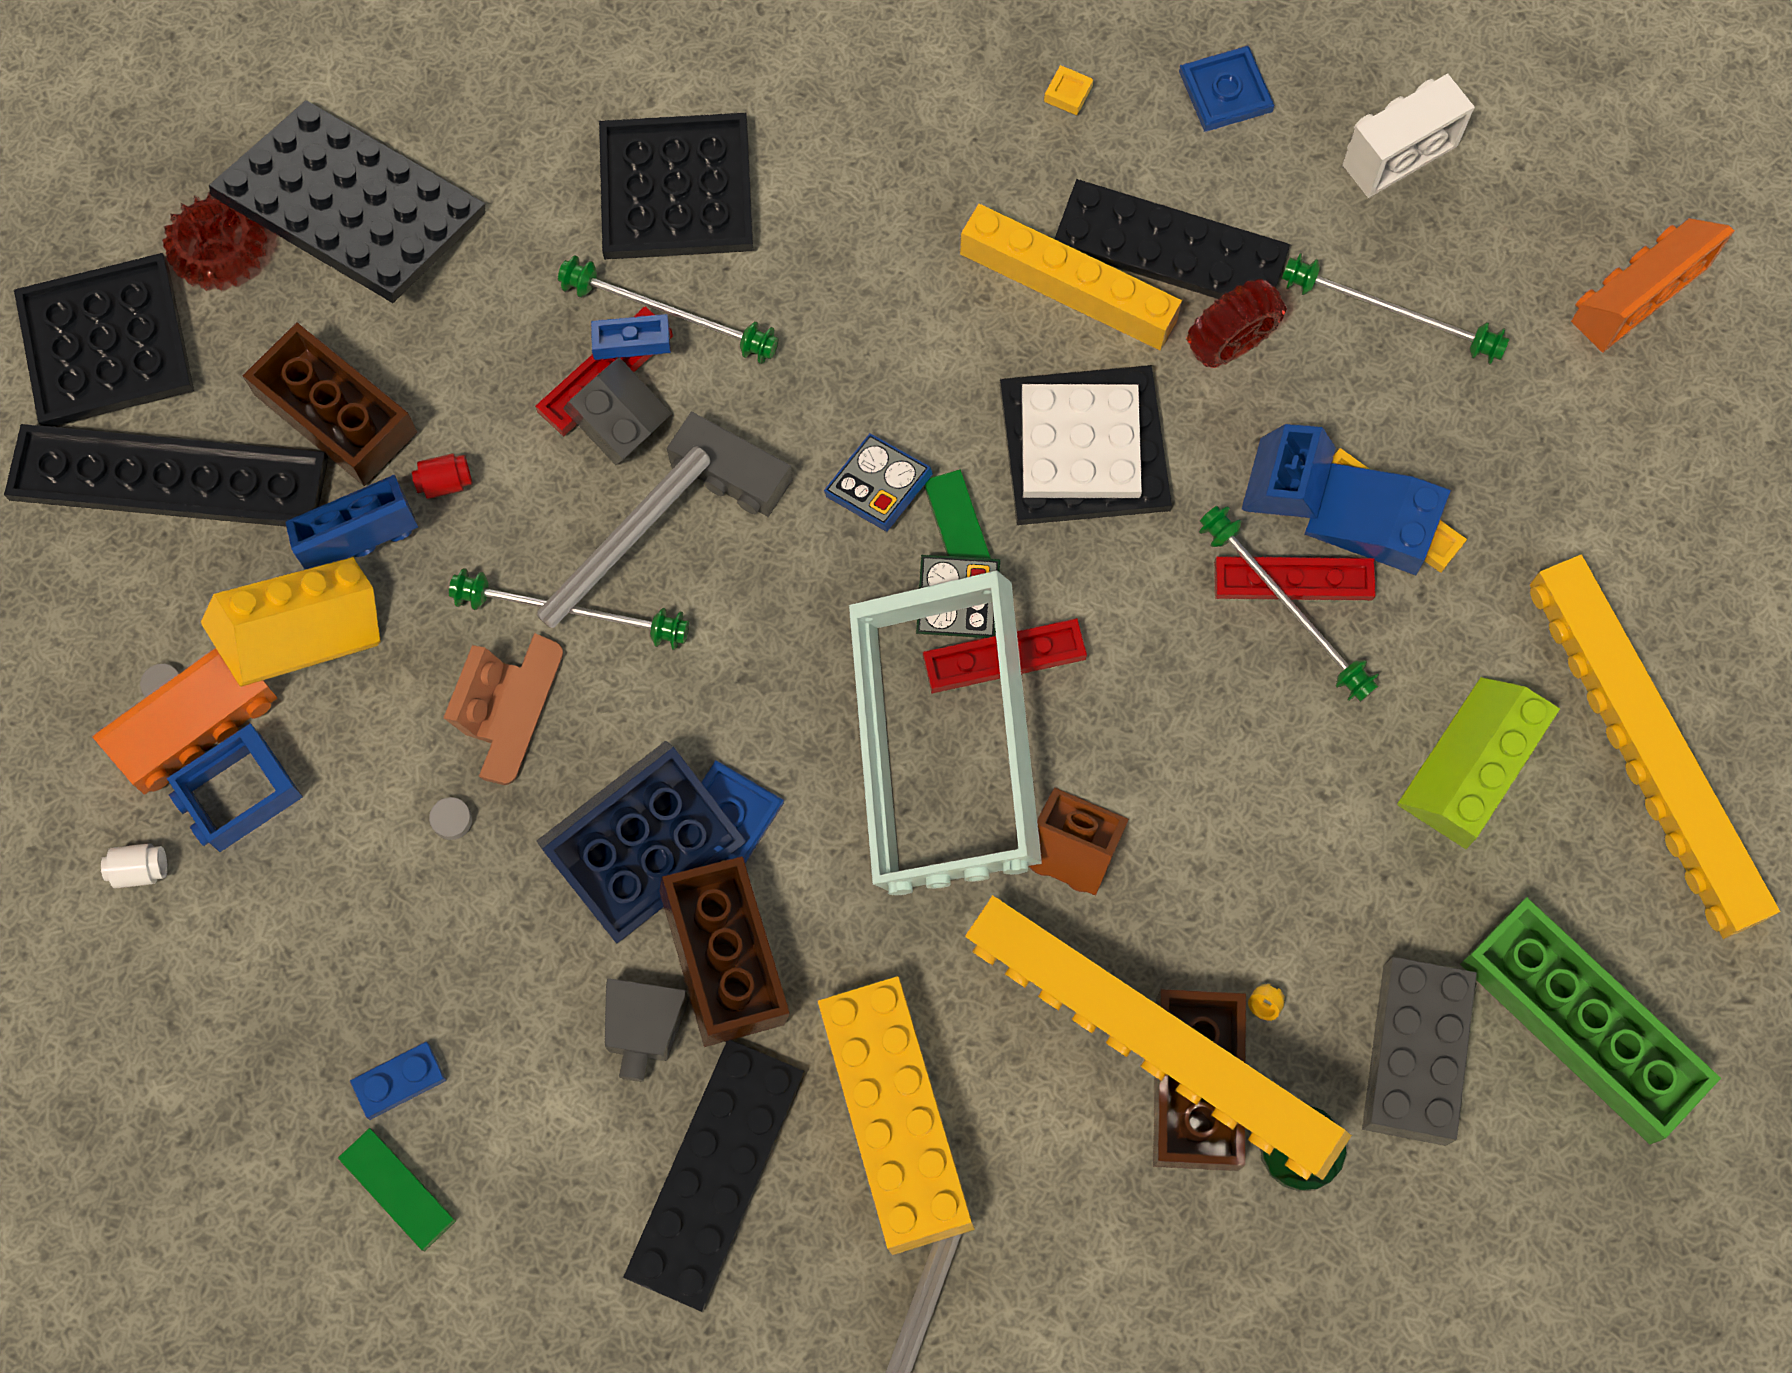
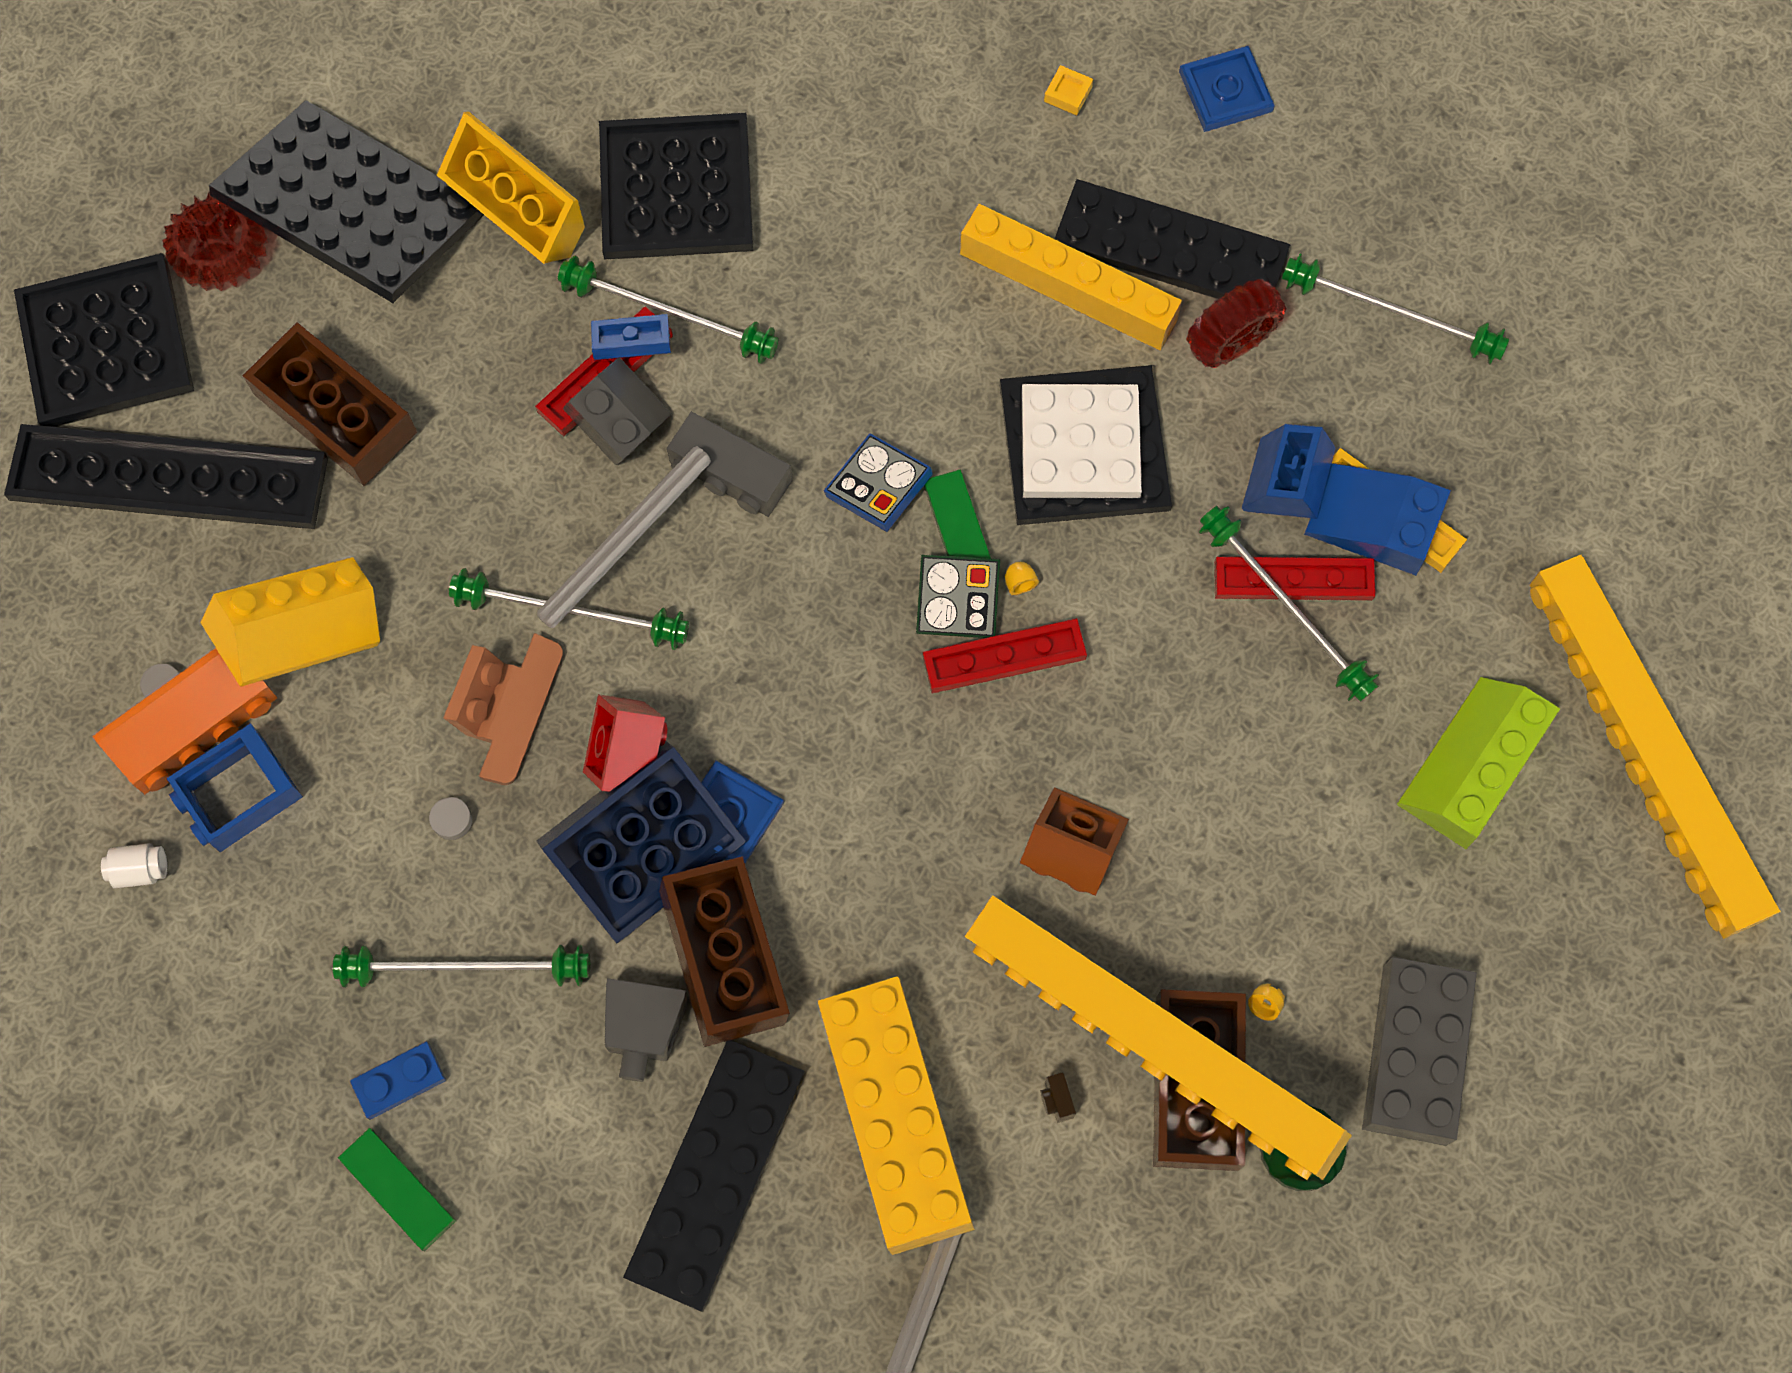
blue slope [285,474,418,570] -> none
red brick [412,453,472,499] -> none
light aqua door [849,571,1042,895] -> none
white brick [1343,74,1474,198] -> none
bright green brick [1460,897,1721,1145] -> none
orange slope [1571,218,1735,353] -> none
none -> green axle [333,945,591,988]
none -> yellow slope [437,111,585,264]
none -> slope [583,694,668,792]
none -> yellow hinge [1005,562,1039,595]
none -> dark brown plate [1040,1072,1076,1123]

